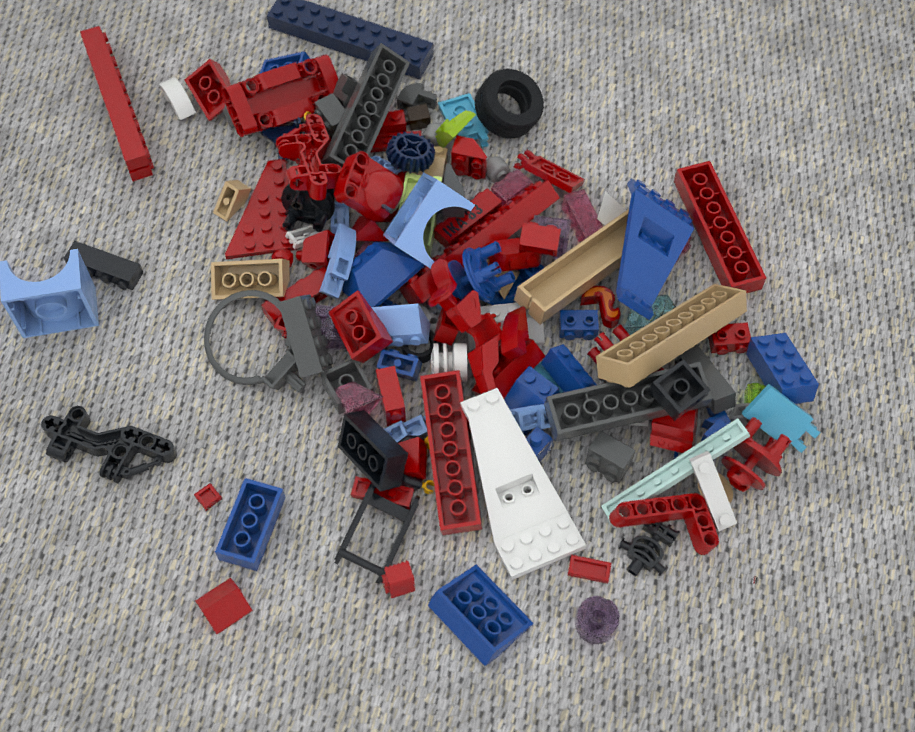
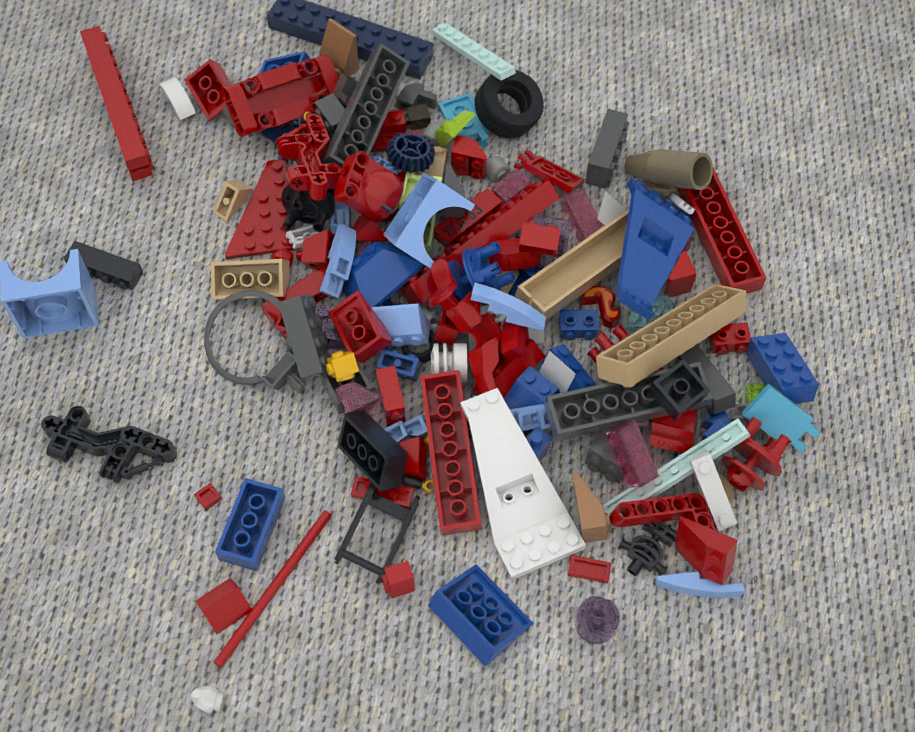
none -> white rock [190,685,223,714]
none -> red piece [213,510,332,668]
none -> medium nougat slope [319,18,359,78]
none -> yellow brick [326,351,359,382]
none -> light aqua plate [432,23,516,80]
none -> light blue slope [470,283,546,331]
none -> white sticker [539,351,576,393]
none -> medium nougat slope [572,471,611,542]
none -> dark grey brick [585,109,630,189]
none -> clear pink brick [606,421,659,487]
none -> dark tan piece [625,149,713,196]
none -> light blue slope [655,572,744,598]
none -> red slope [663,251,697,299]
none -> white tile [666,192,695,215]
none -> red slope [675,516,738,585]

